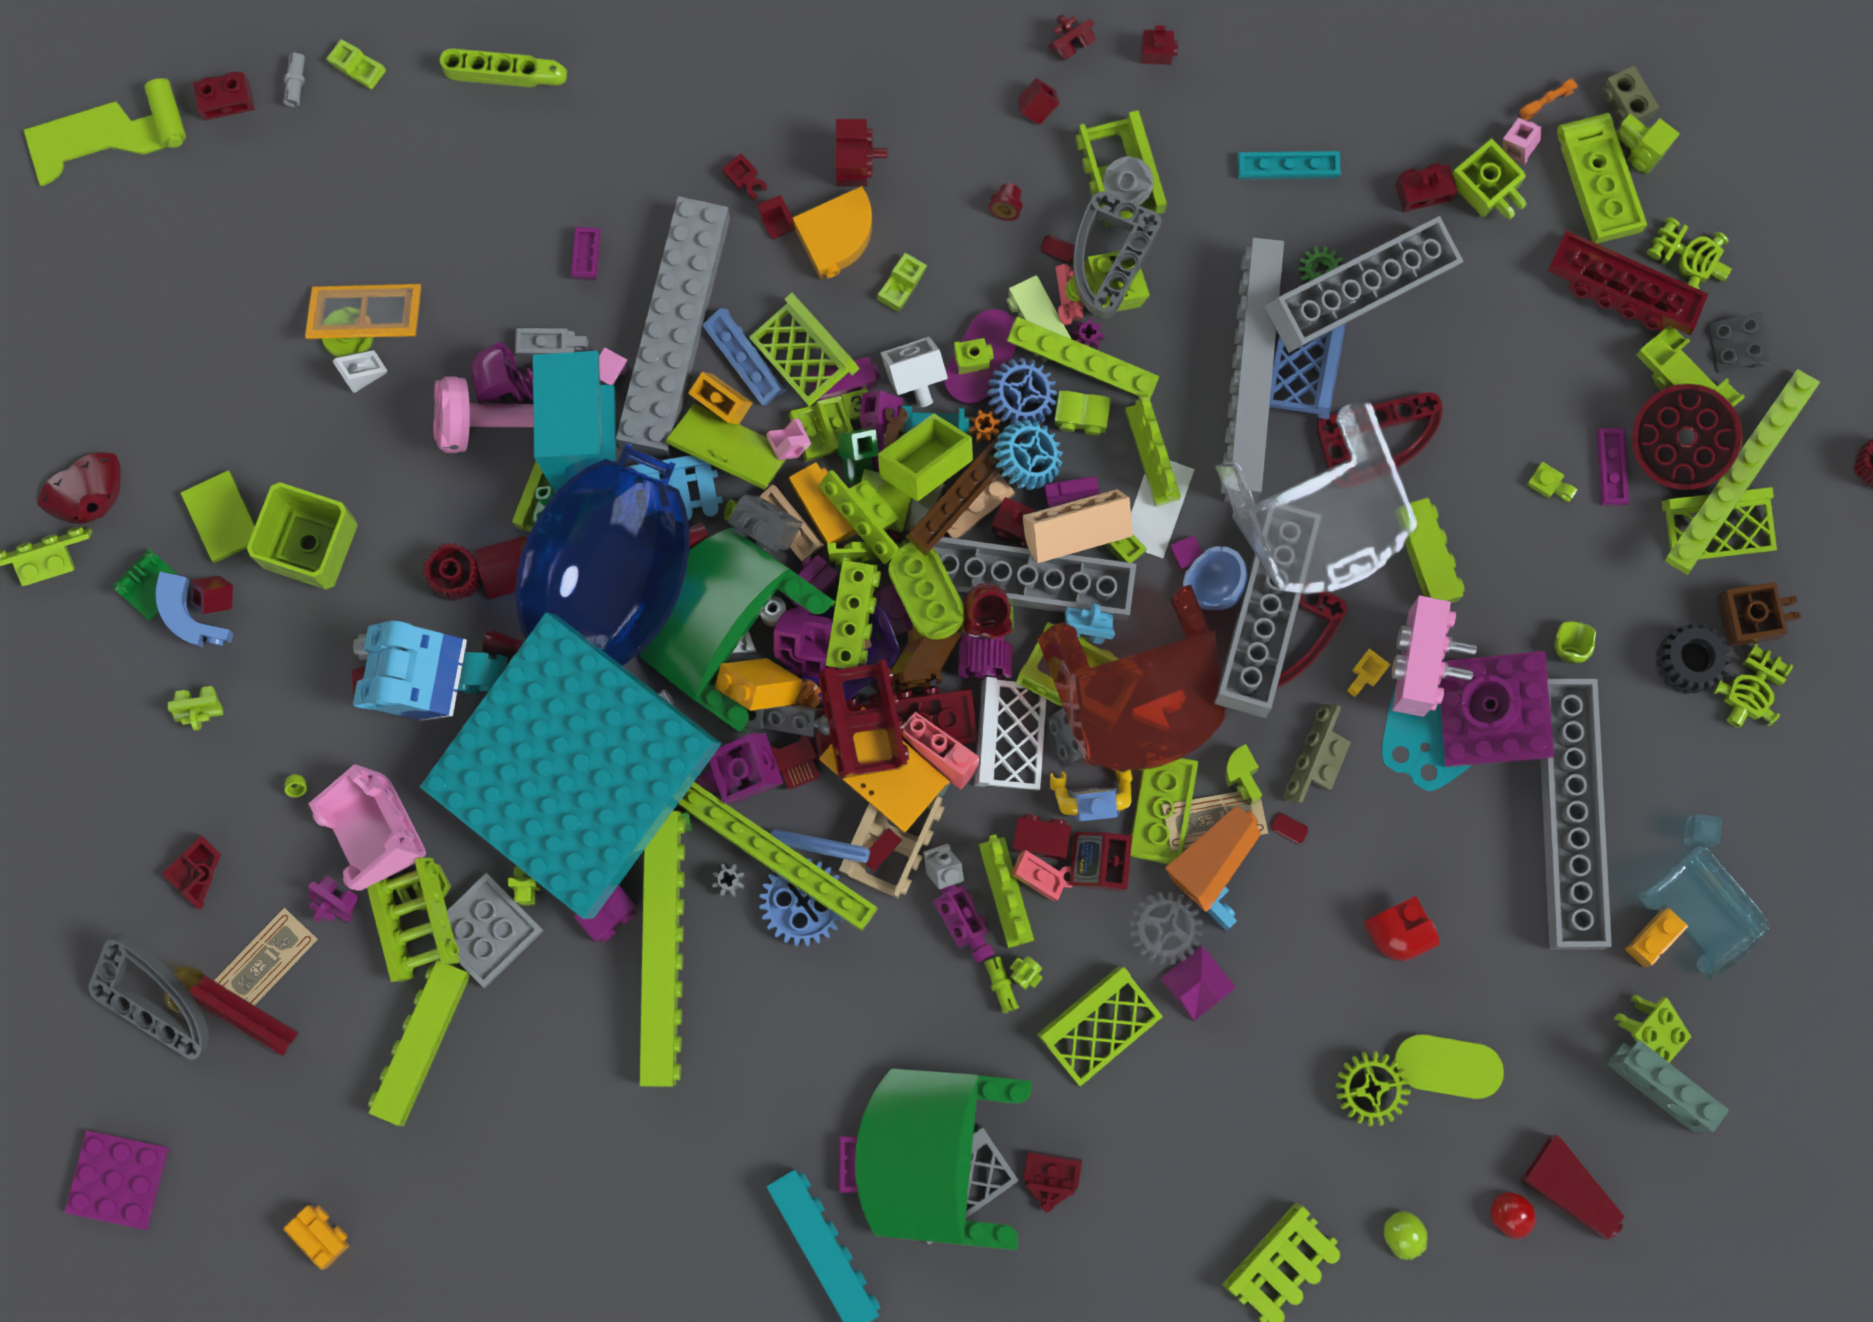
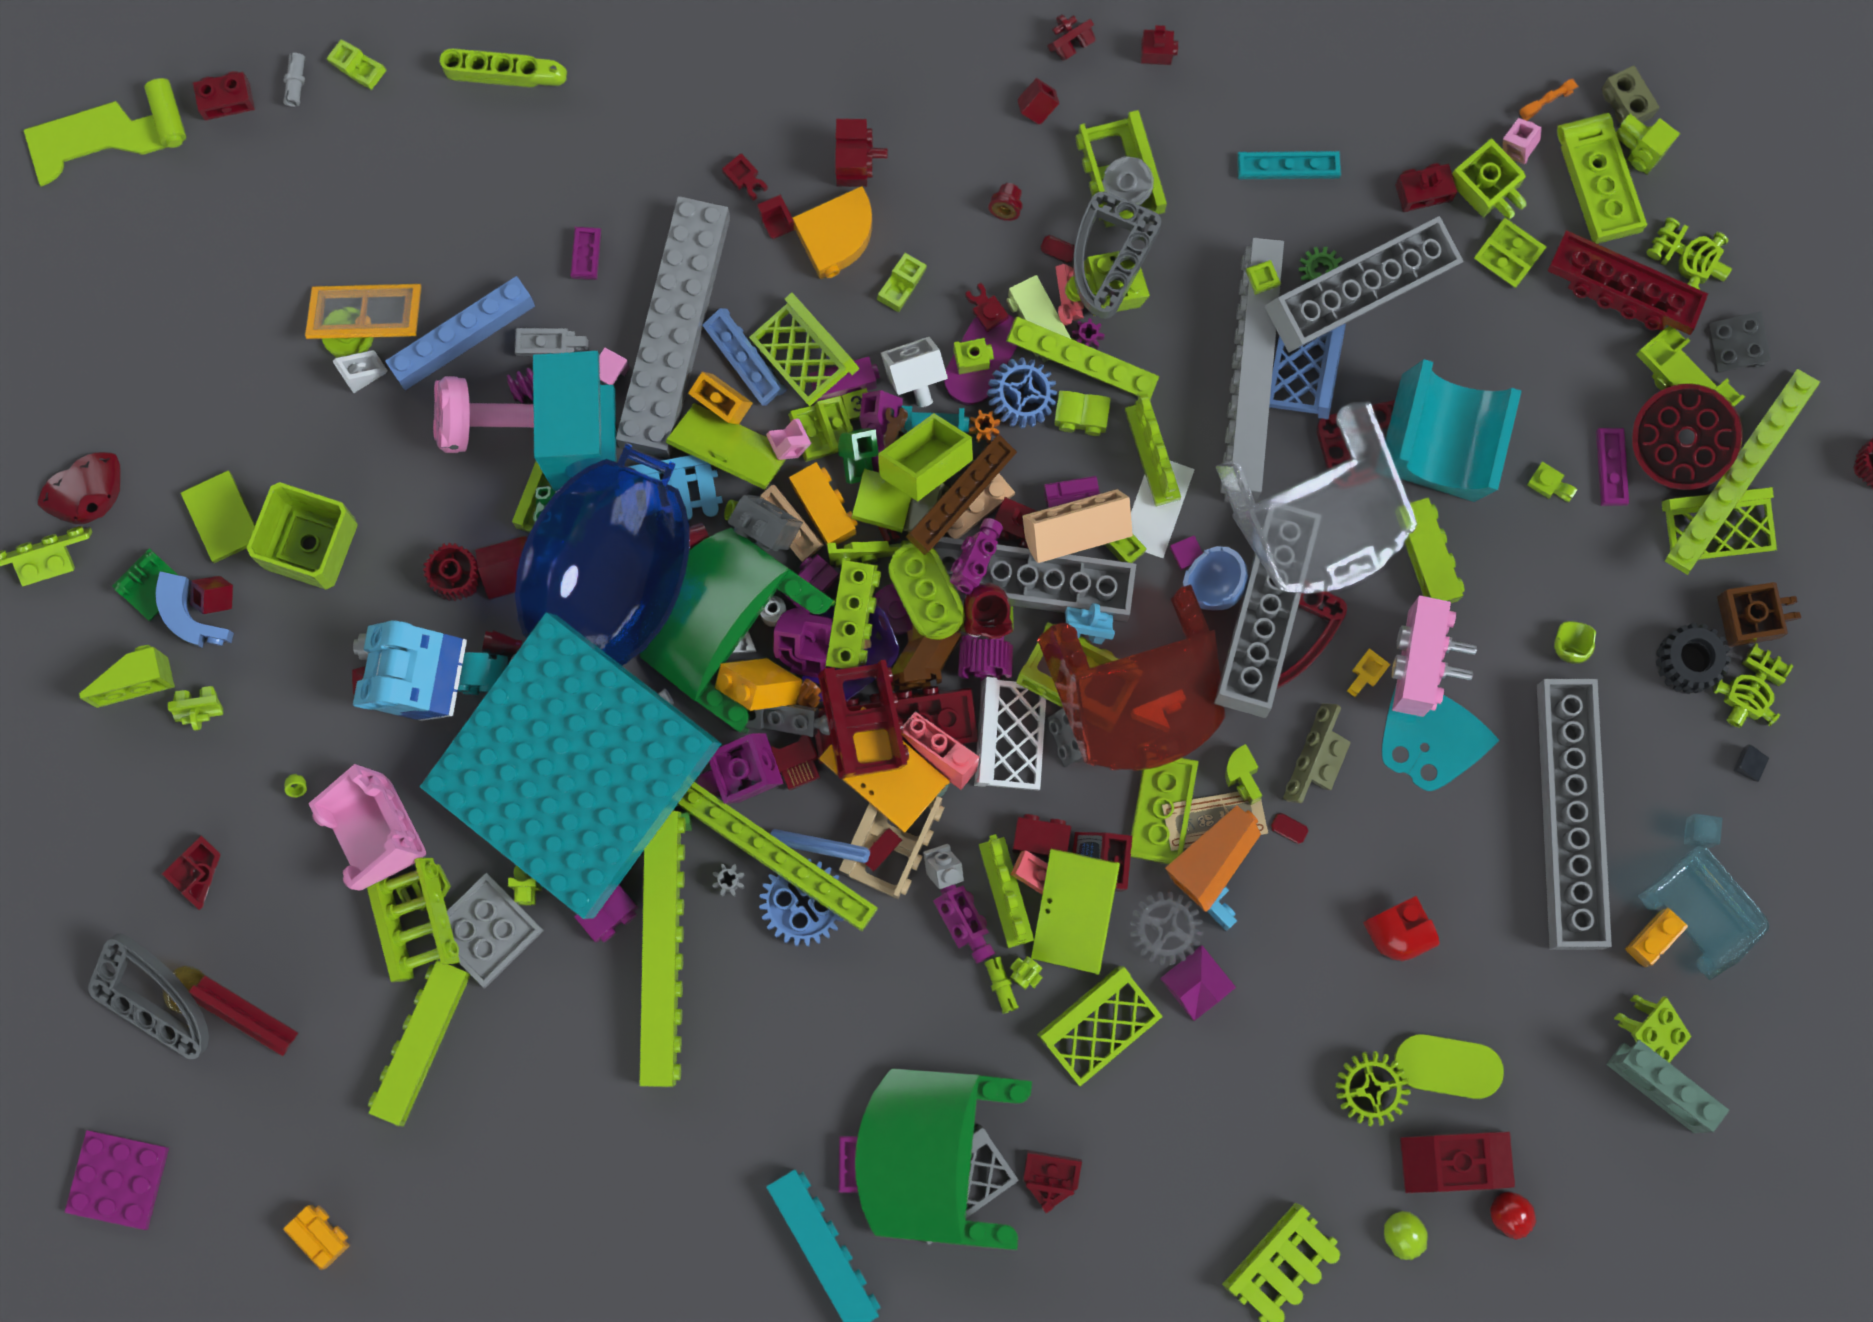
sticker [215,908,318,1005] -> none
magenta hips [308,875,358,924] -> none
magenta brick [471,341,518,404] -> none
lime bracket [819,470,900,564] -> none
medium azure gear [993,419,1063,490] -> none
torso [1050,765,1132,821] -> none
magenta piece [1439,651,1555,768] -> none
dark red slope [1520,1135,1625,1240] -> none
none -> lime slope [79,645,175,708]
none -> medium blue brick [385,276,535,390]
none -> magenta brick [949,518,1003,594]
none -> dark red plate [965,283,1009,332]
none -> lime container [1031,849,1120,975]
none -> lime tile [1246,260,1281,295]
none -> teal piece [1378,359,1522,502]
none -> dark red slope [1400,1132,1515,1193]
none -> lime slope [1474,218,1546,288]
none -> black slope [1734,744,1769,782]

